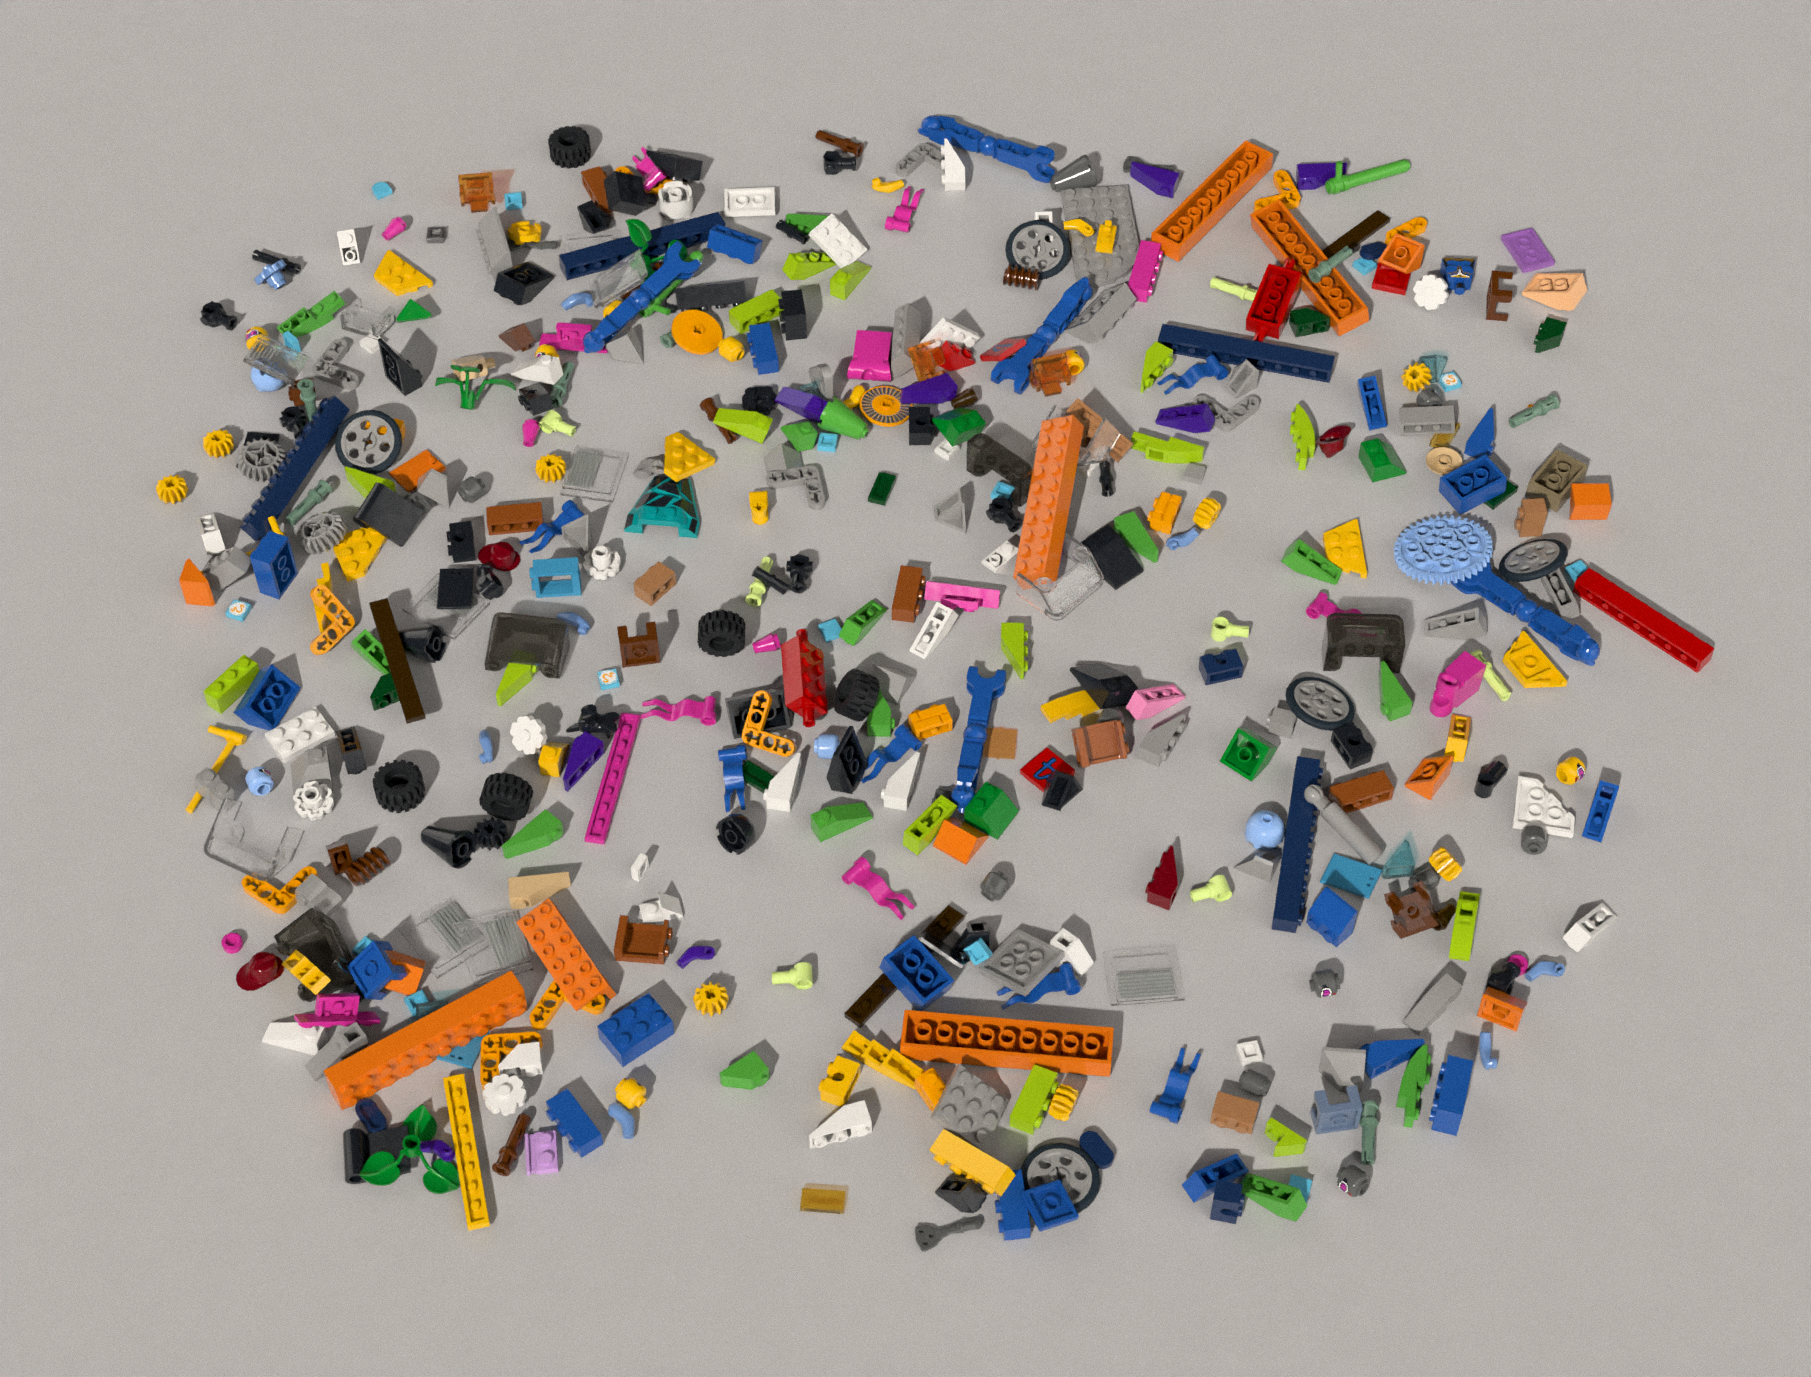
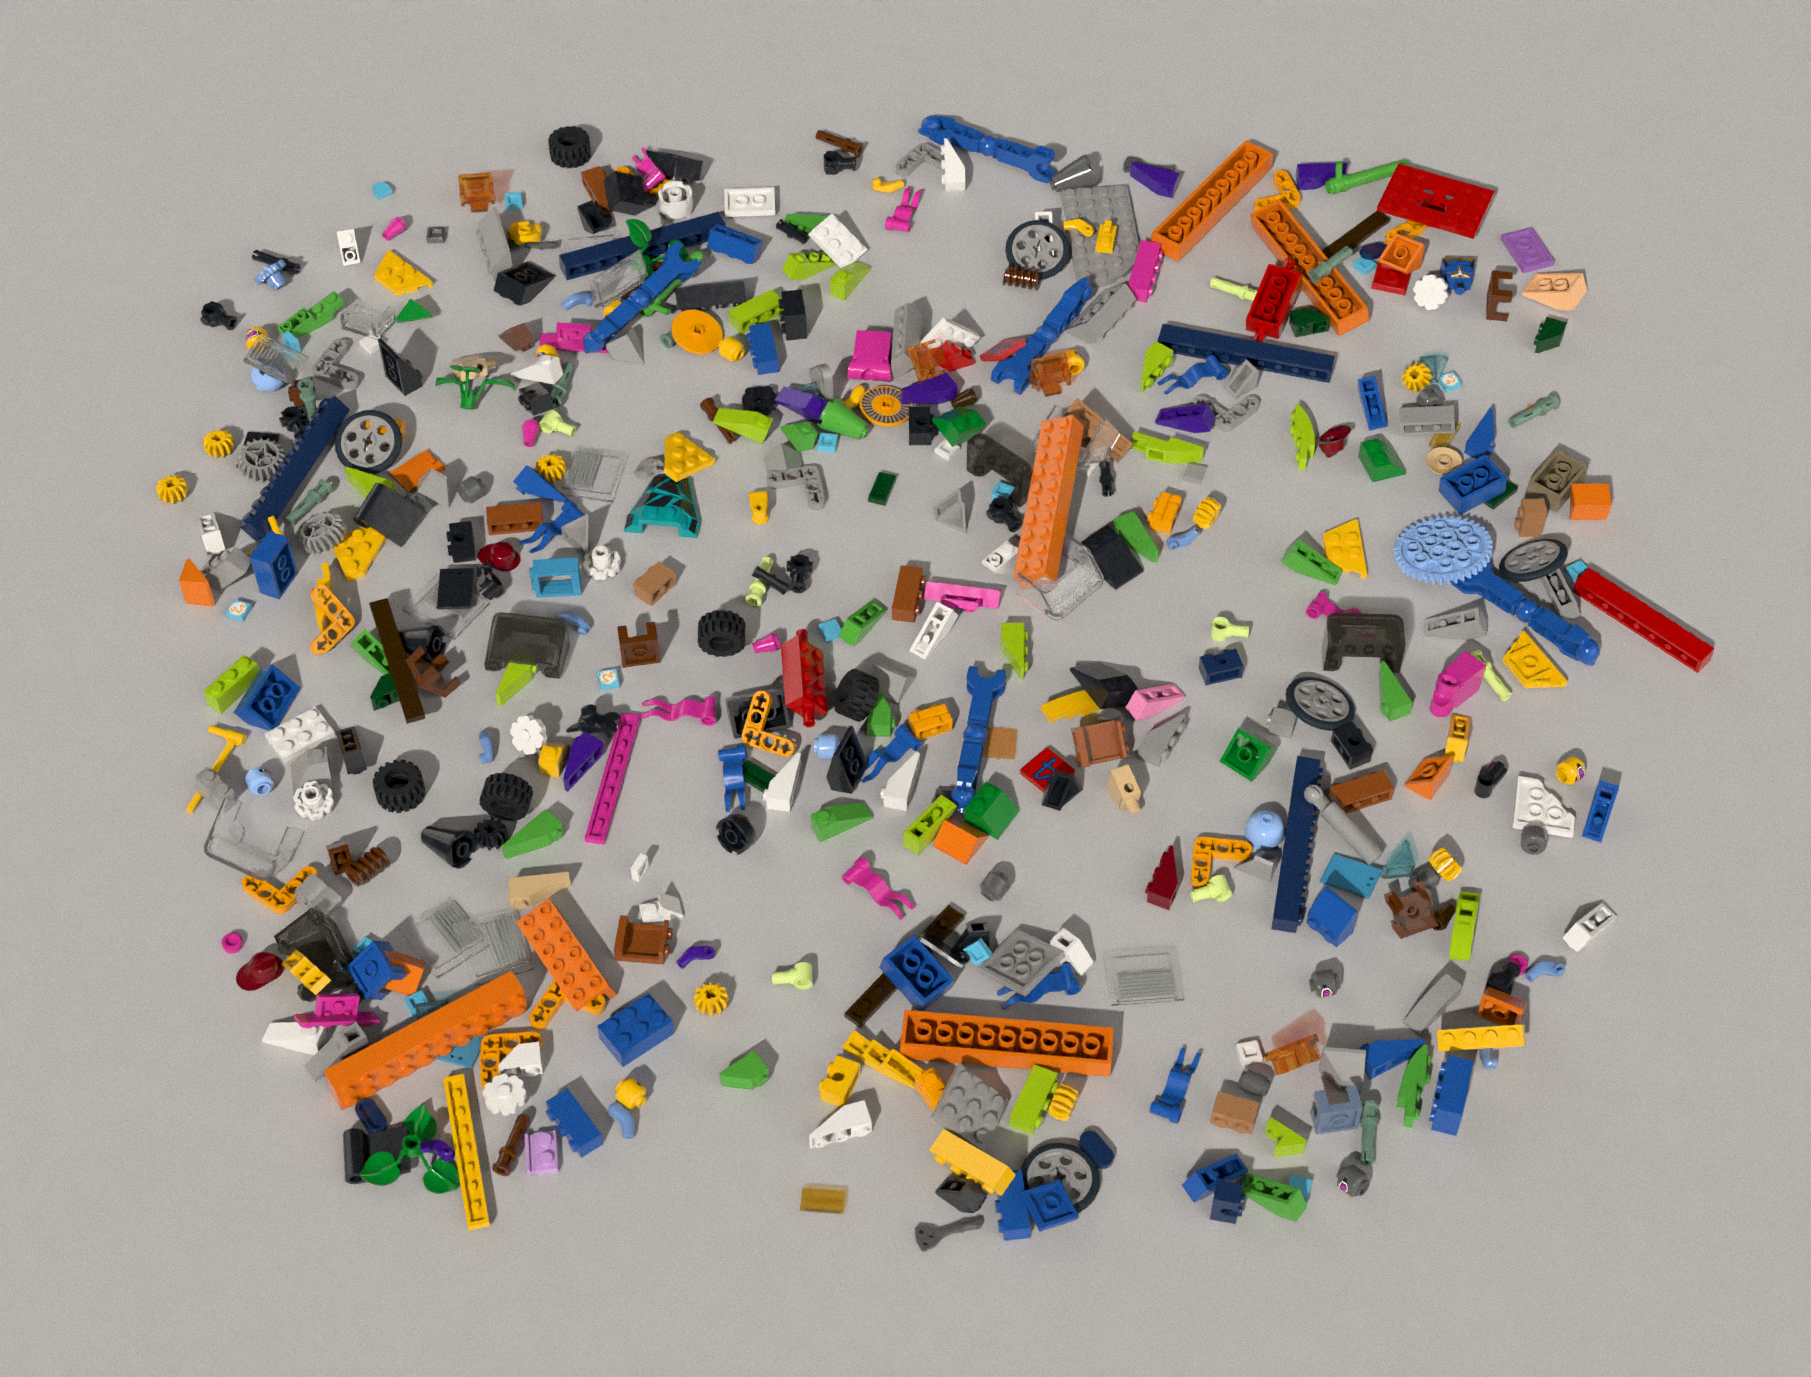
none -> reddish brown panel [406,646,461,698]
none -> blue slope [513,465,570,503]
none -> tan torso [1106,764,1141,815]
none -> light orange beam [1191,837,1252,889]
none -> clear orange panel [1263,1033,1321,1075]
none -> red plate [1376,163,1495,239]
none -> yellow brick [1437,1024,1526,1051]

